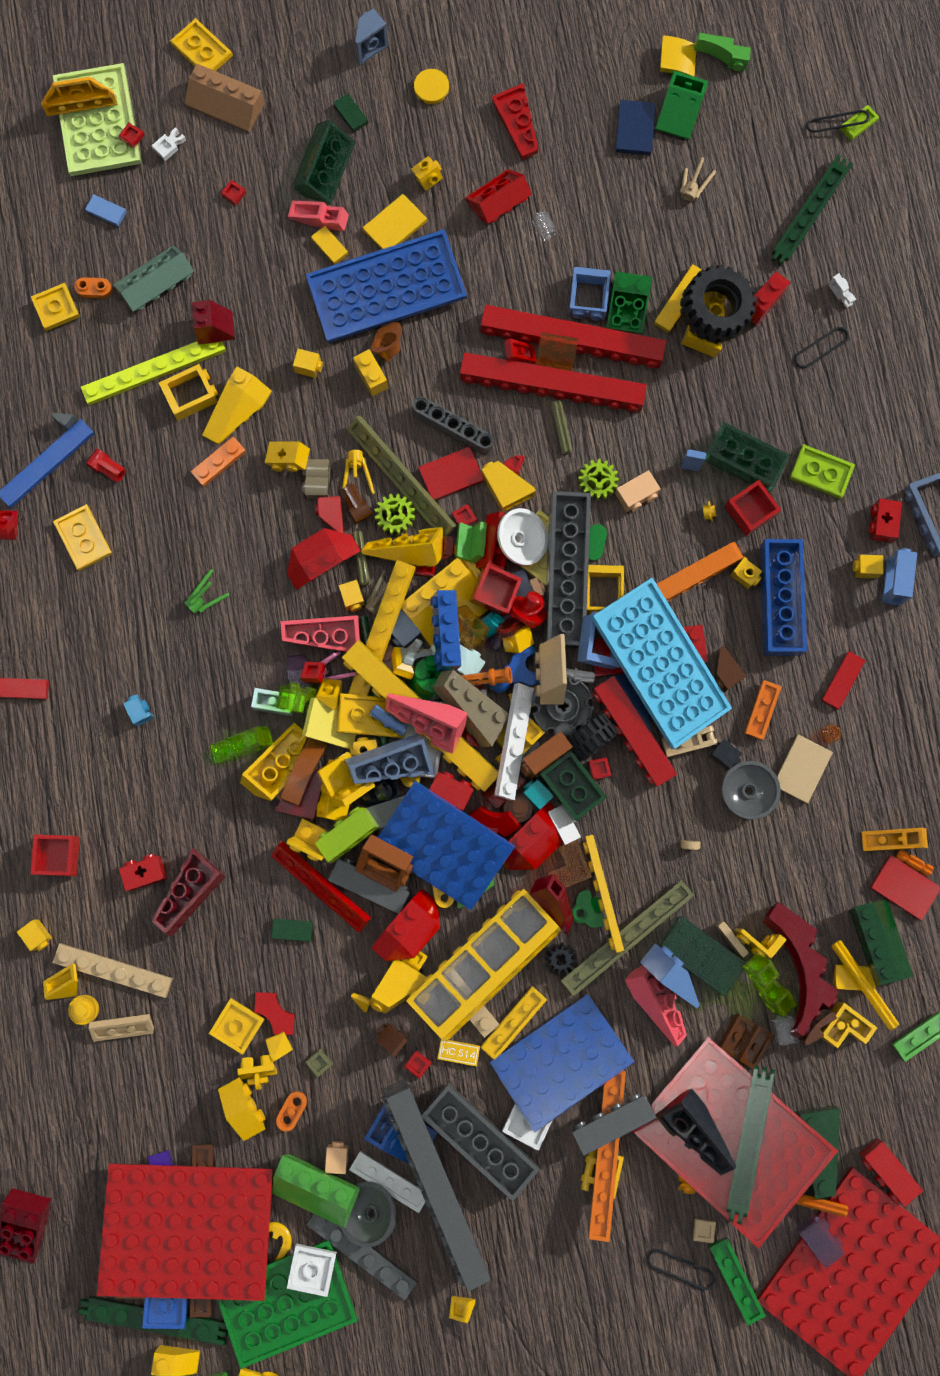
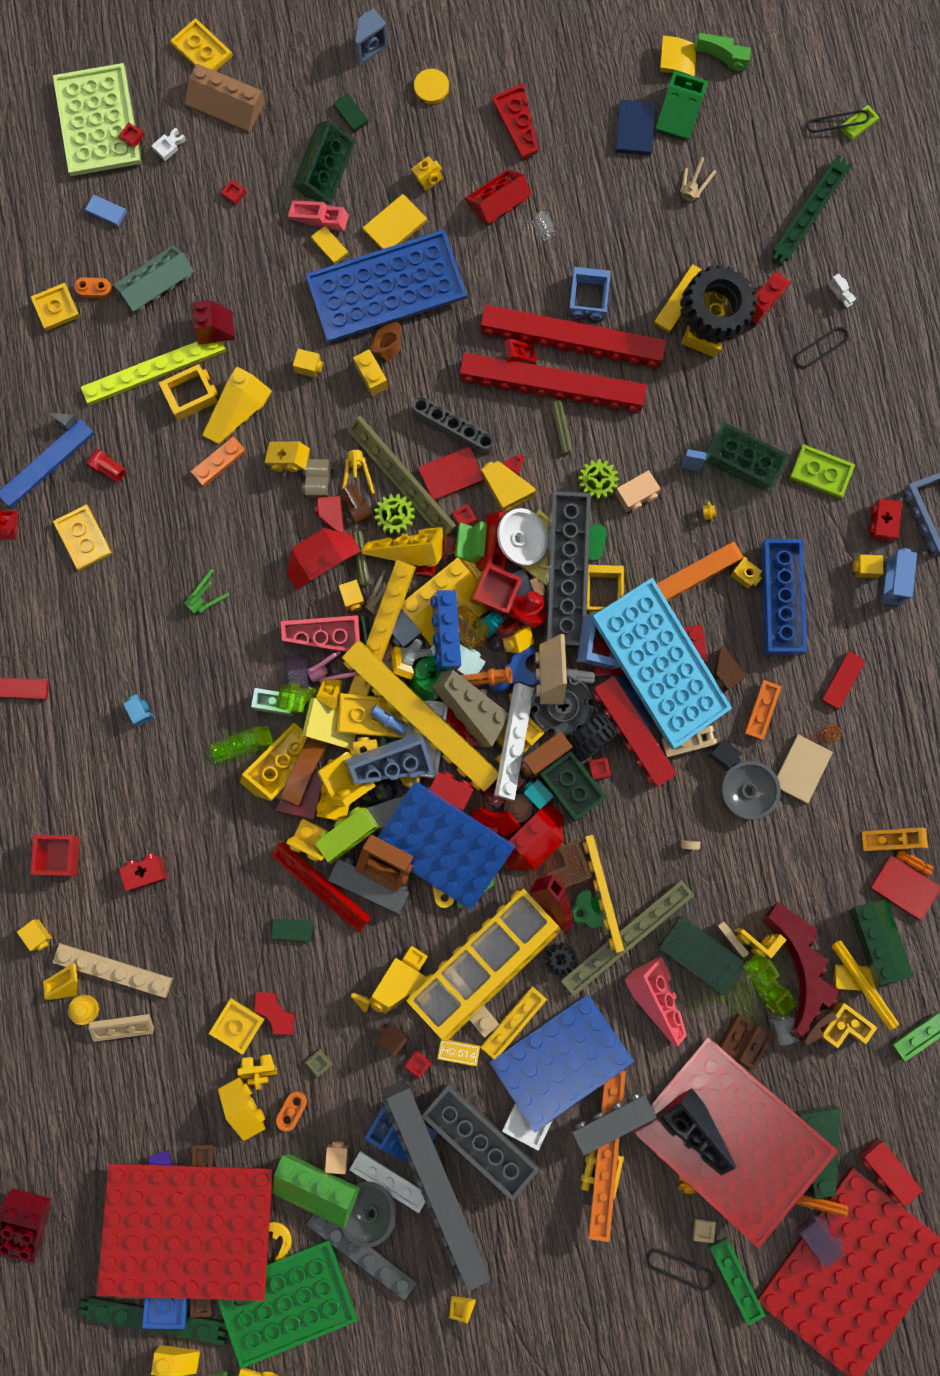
light orange wedge [41,77,118,116] -> none
dark red wedge [152,848,226,936] -> none
yellow slope [266,1032,292,1062] -> none
white plate [287,1244,337,1297] -> none
red tile [300,662,326,683] -> none
red wedge [371,889,440,962] -> none
coral wedge [385,694,468,754] -> none
clear orange plate [536,332,578,371] -> none
white sticker [548,806,581,845] -> none
green slope [606,271,652,333] -> none
medium blue slope [640,944,700,1008] -> none
red piece [725,480,781,537] -> none
hinge [726,1065,775,1225] -> none

